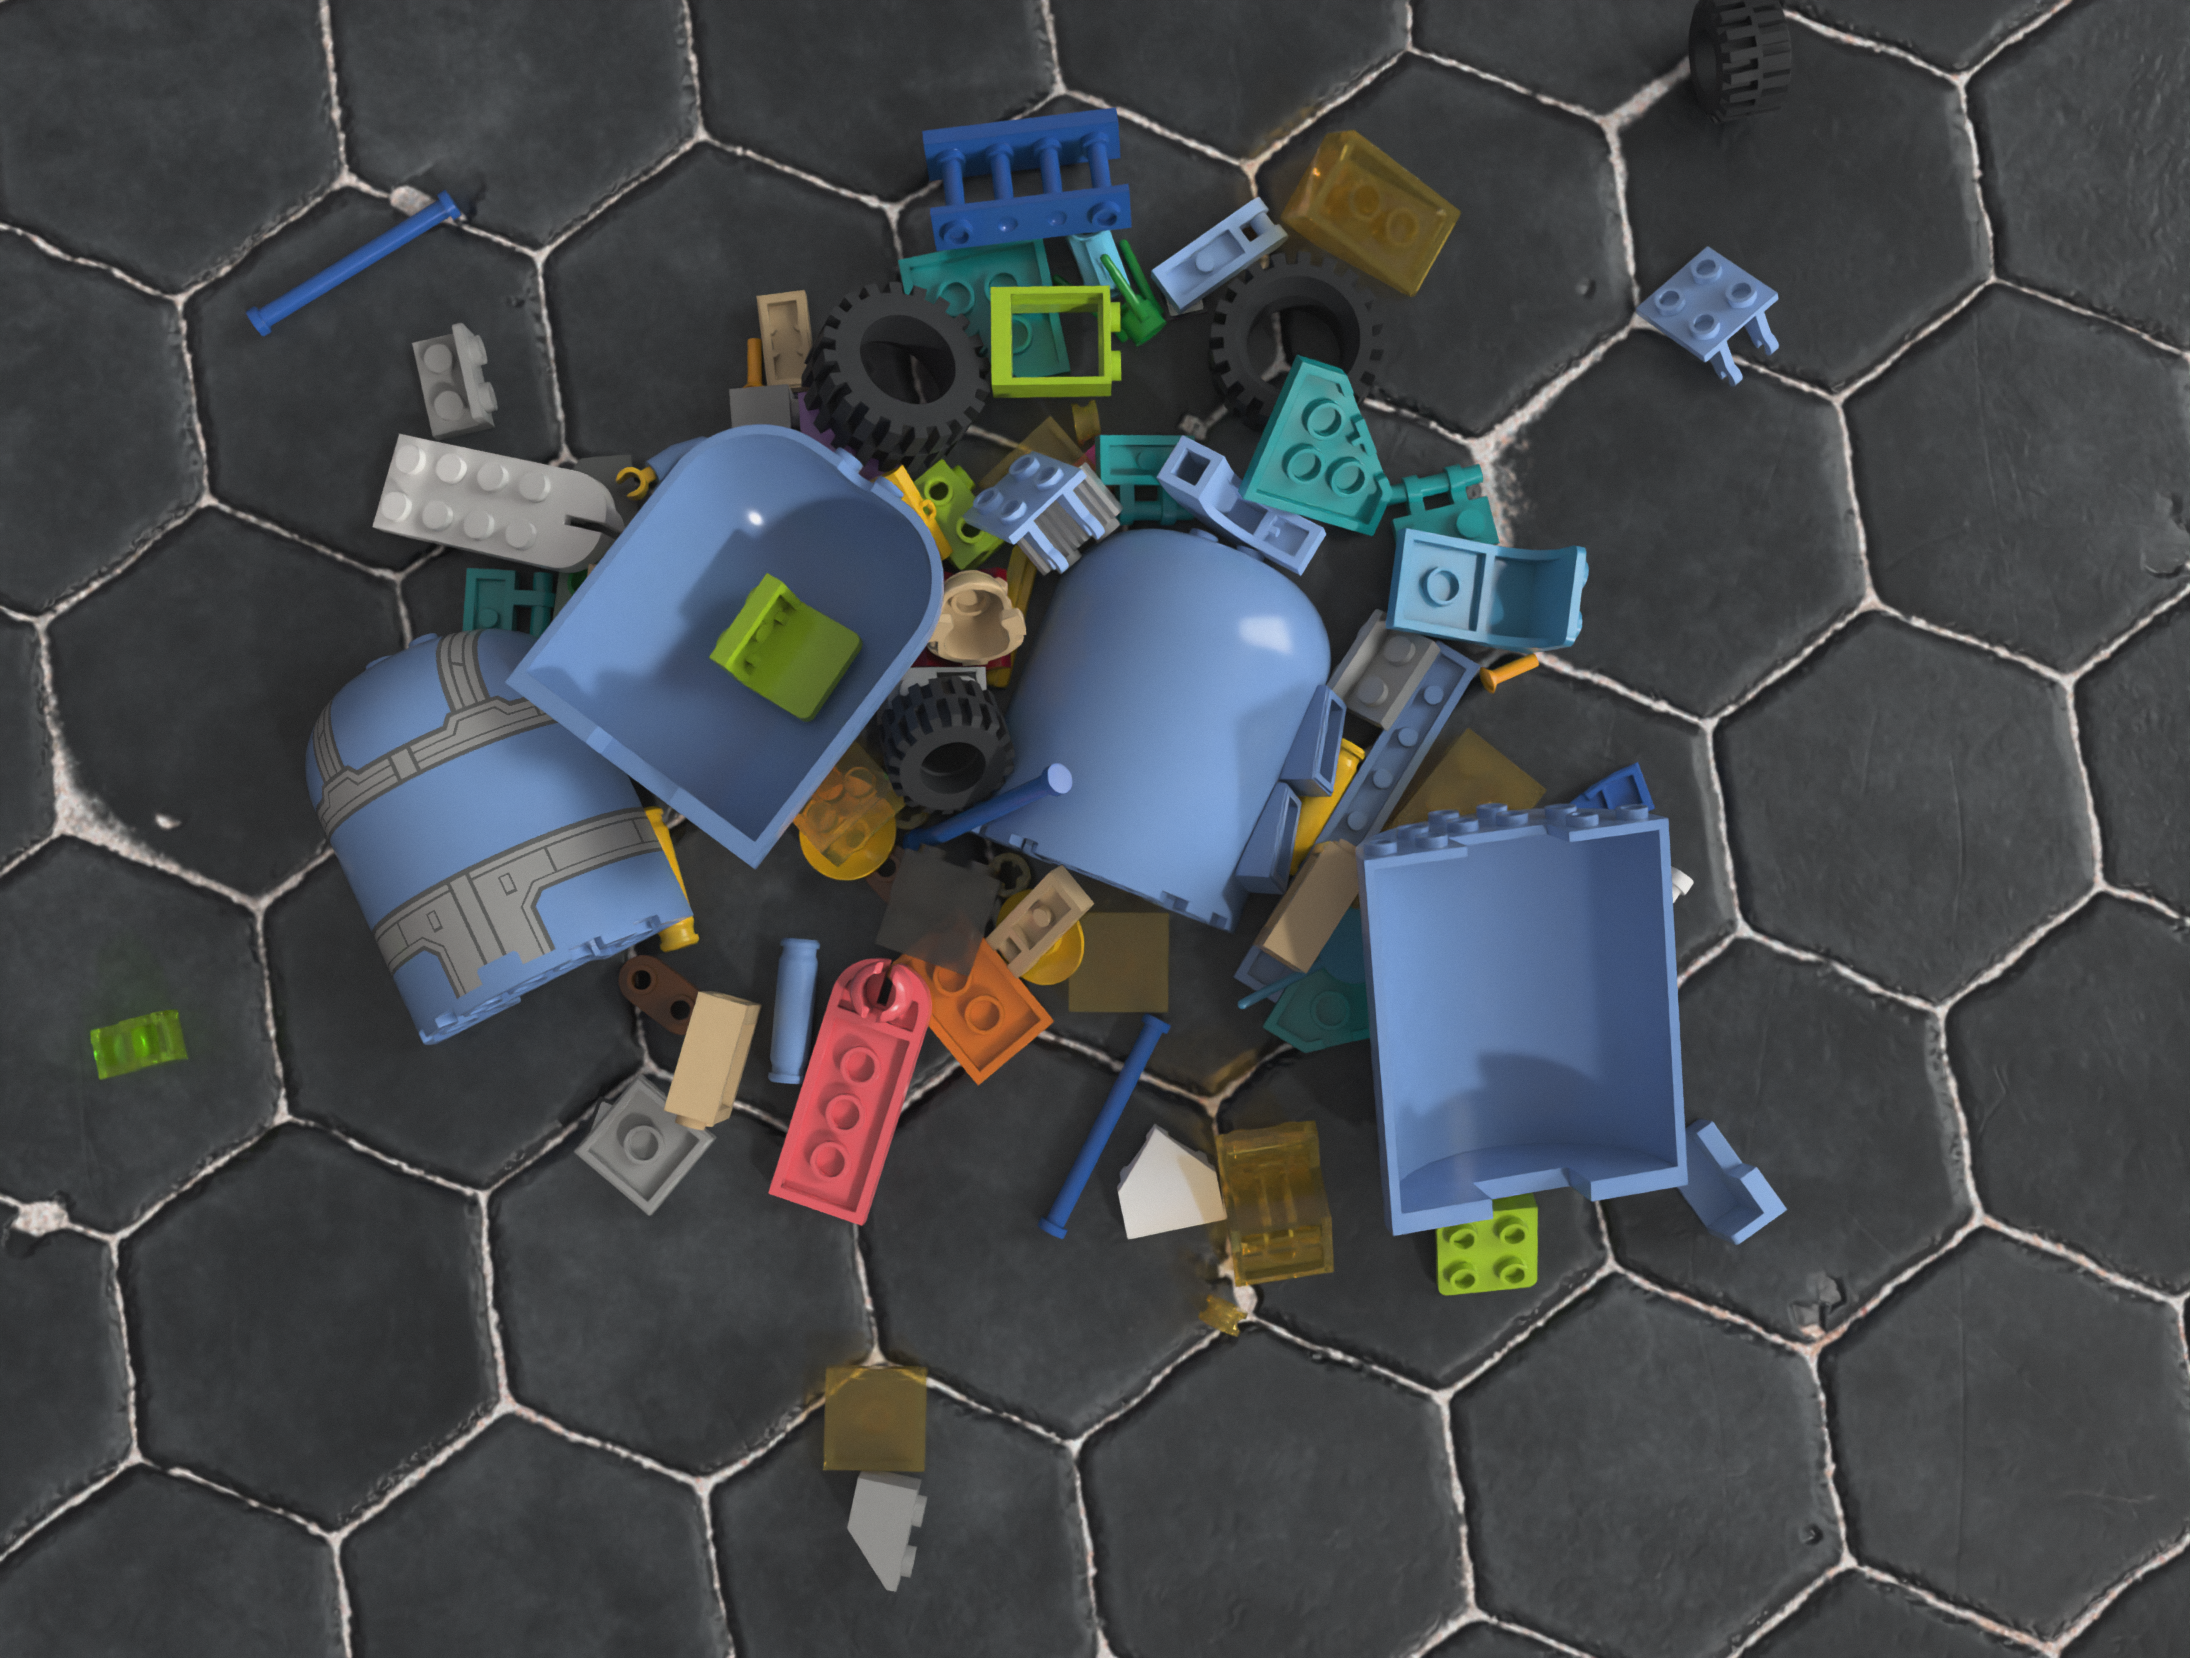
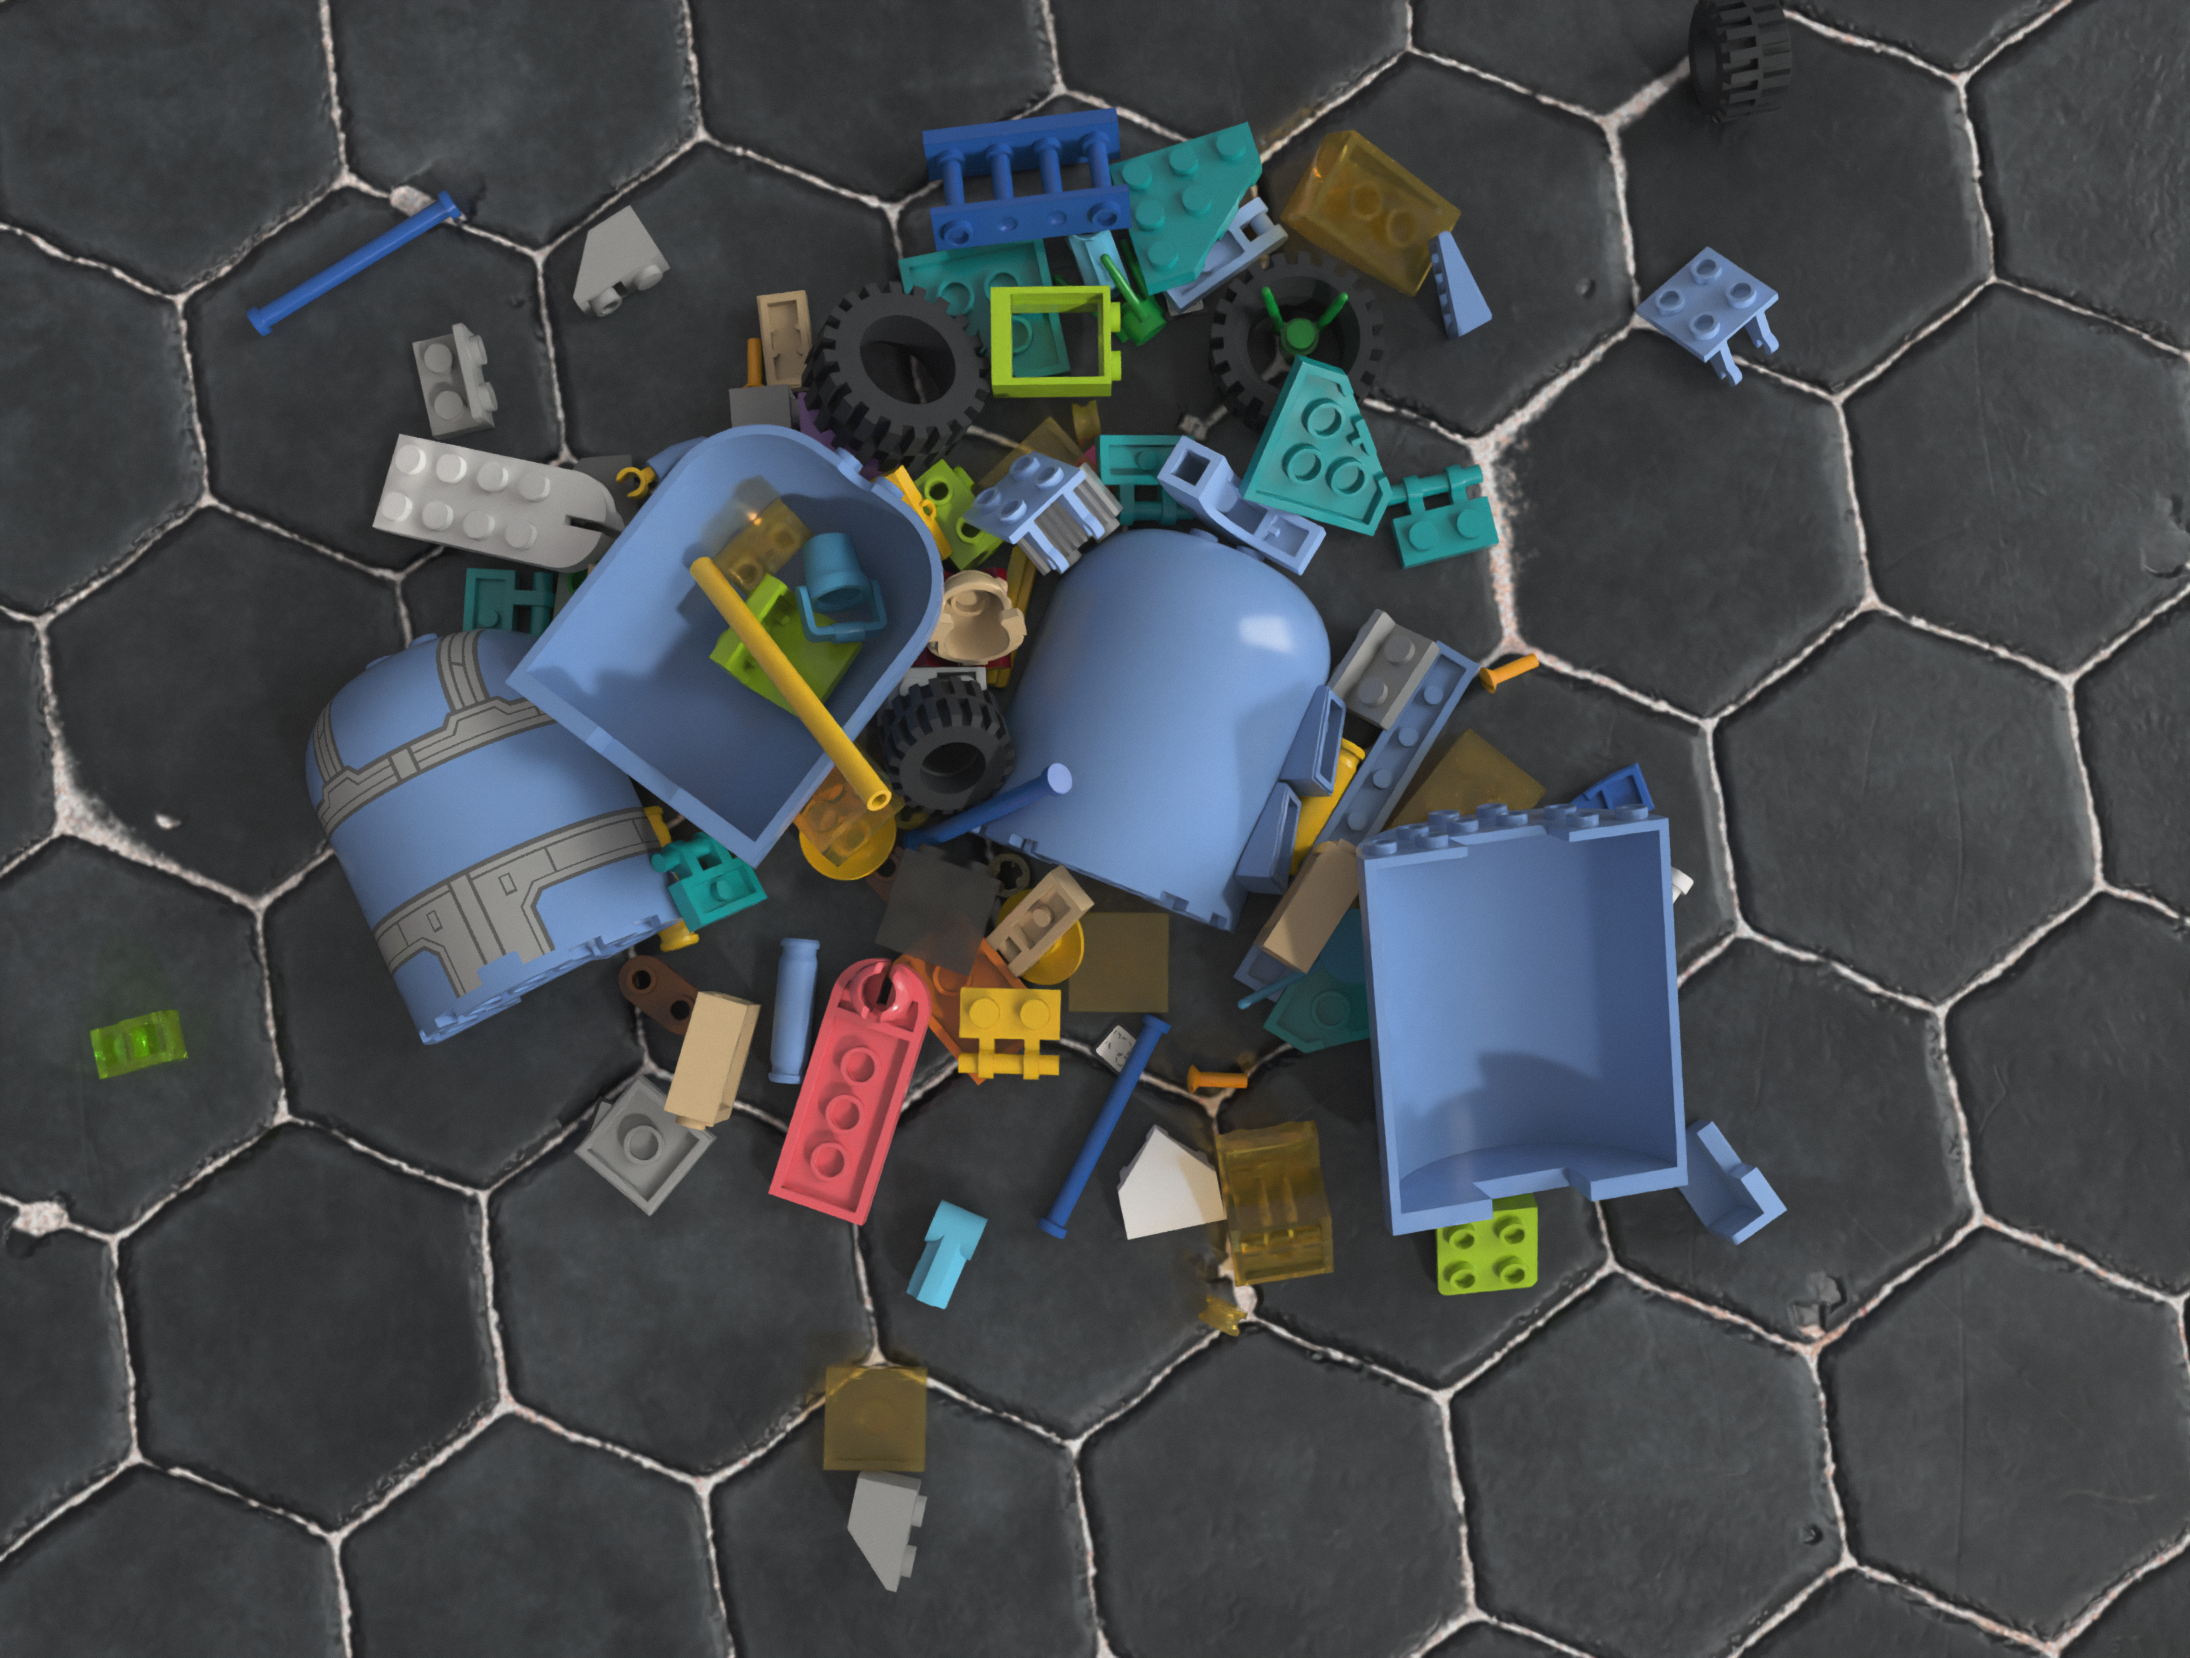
dark azure bracket [1385,528,1589,654] -> none
none -> light grey slope [573,205,670,320]
none -> teal plate [651,831,767,933]
none -> yellow piece [690,557,891,811]
none -> clear yellow hips [712,496,815,596]
none -> dark azure piece [795,533,887,644]
none -> medium azure piece [906,1200,988,1309]
none -> yellow plate [958,987,1061,1080]
none -> white sticker [1090,1019,1138,1076]
none -> teal plate [1109,122,1262,296]
none -> light orange piece [1187,1064,1247,1093]
none -> green plant [1261,287,1348,363]
none -> medium blue slope [1427,230,1492,341]

